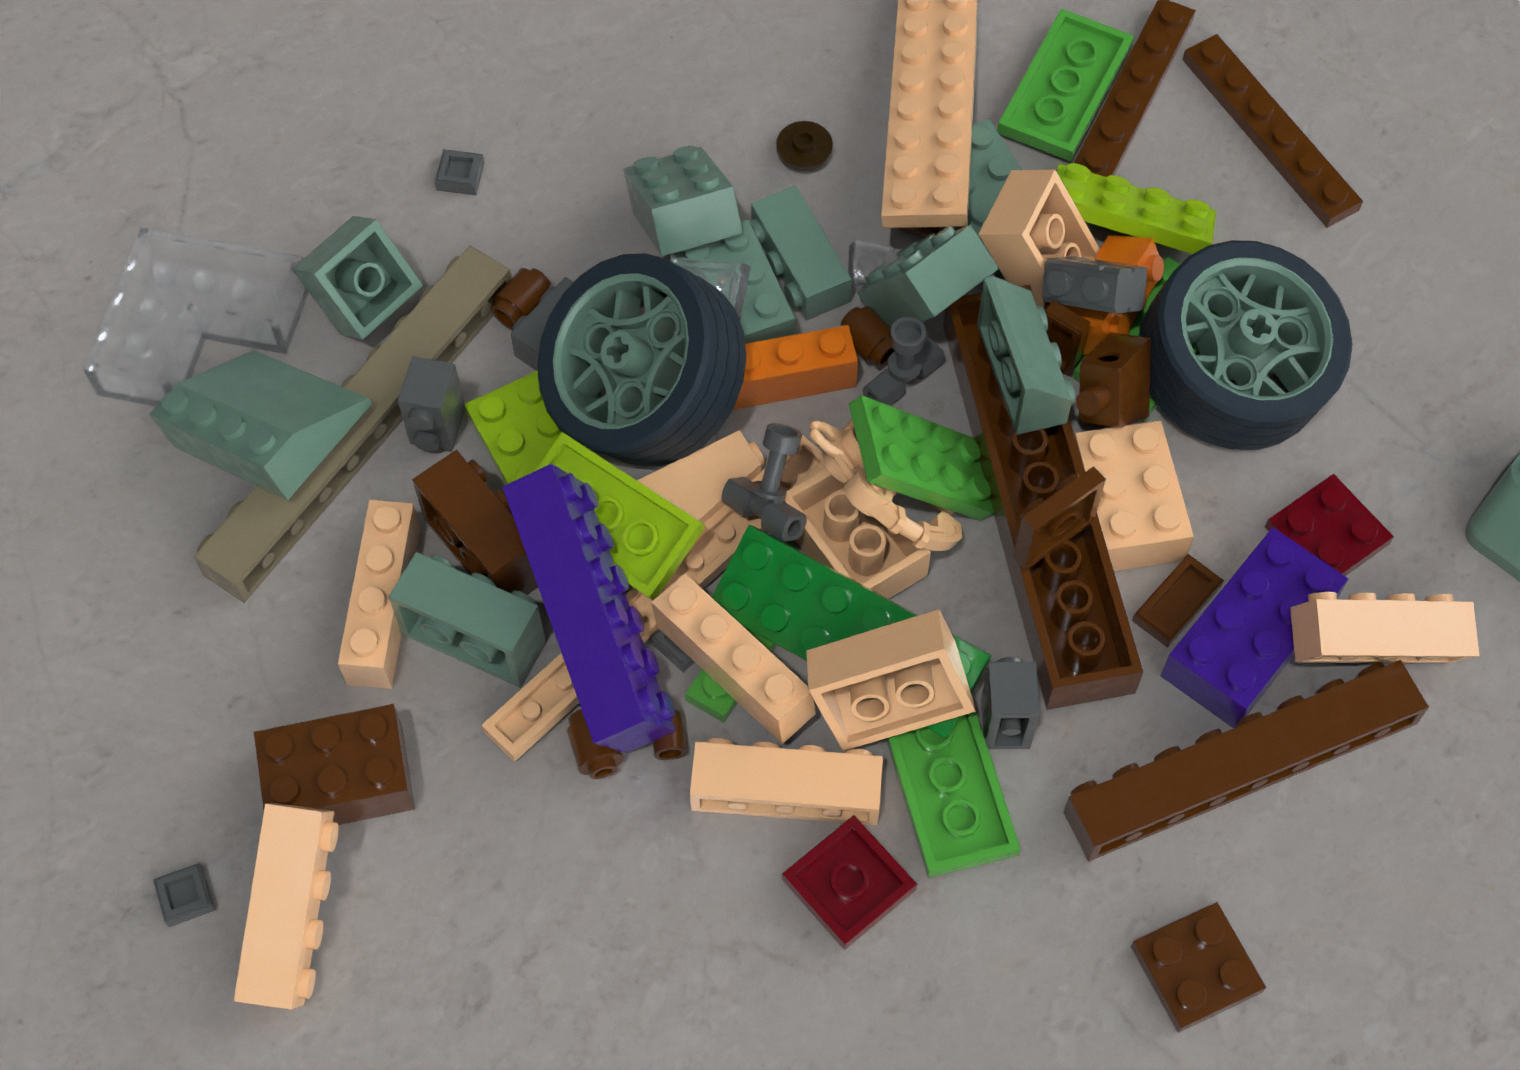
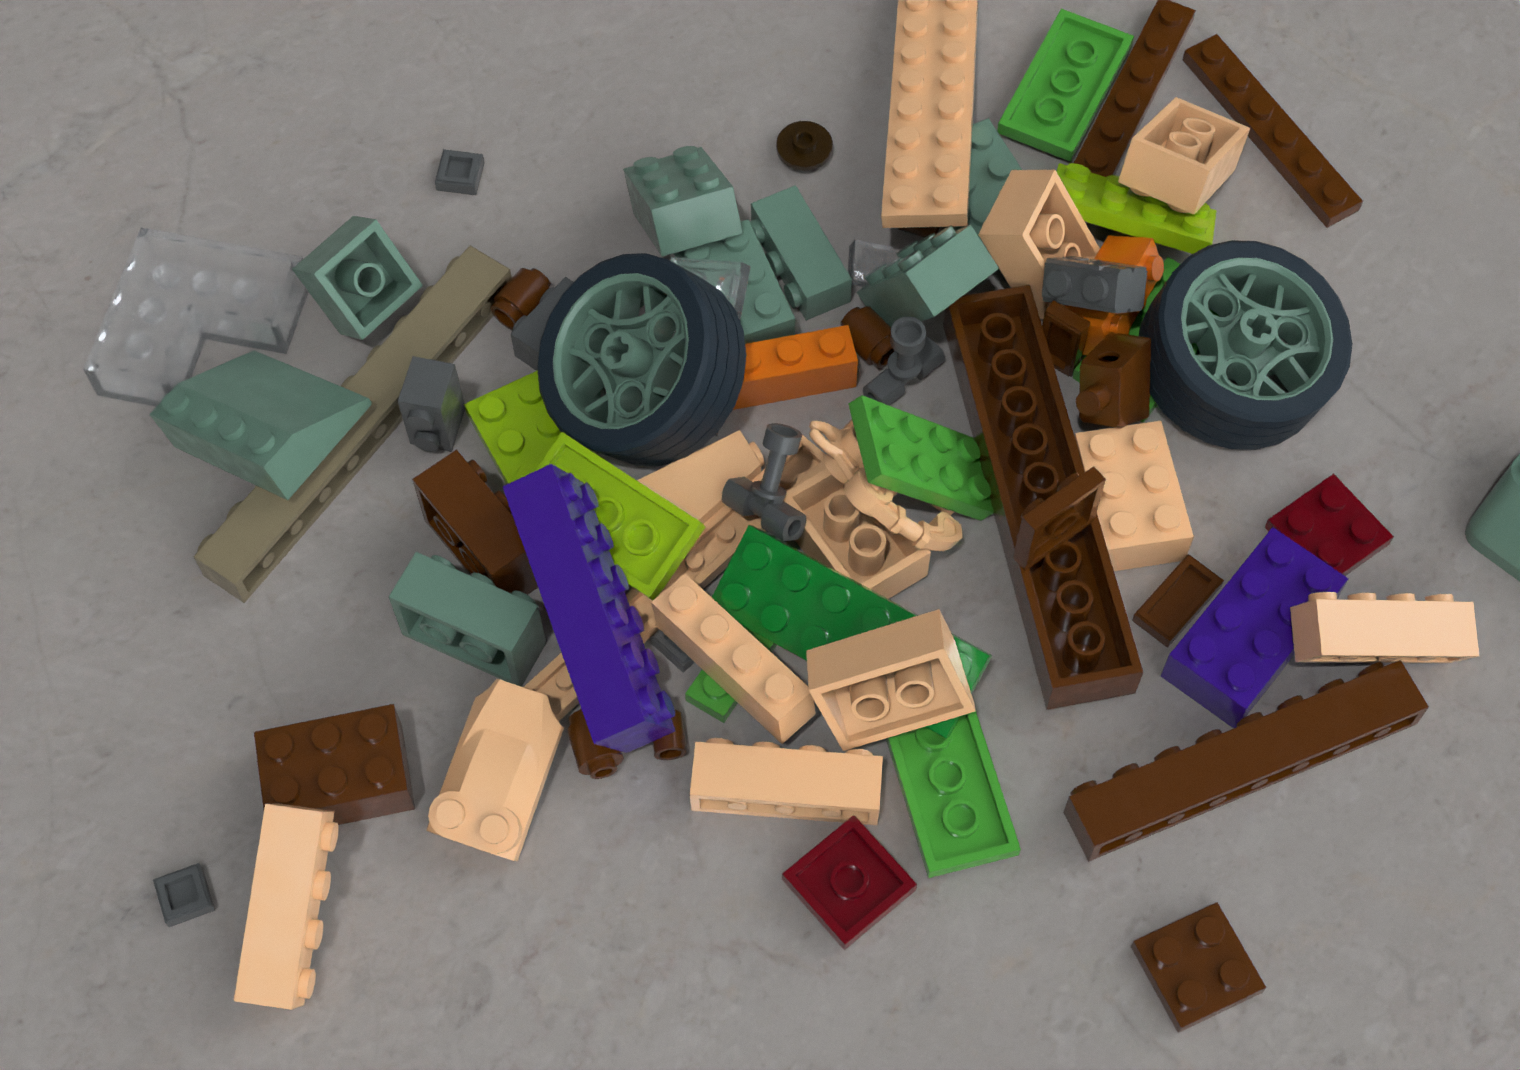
light nougat brick [338,500,421,689] -> none
sand green slope [977,276,1075,435] -> none
dark grey brick [981,657,1040,750] -> none
none -> light nougat slope [426,679,564,861]
none -> light nougat brick [1118,97,1250,215]

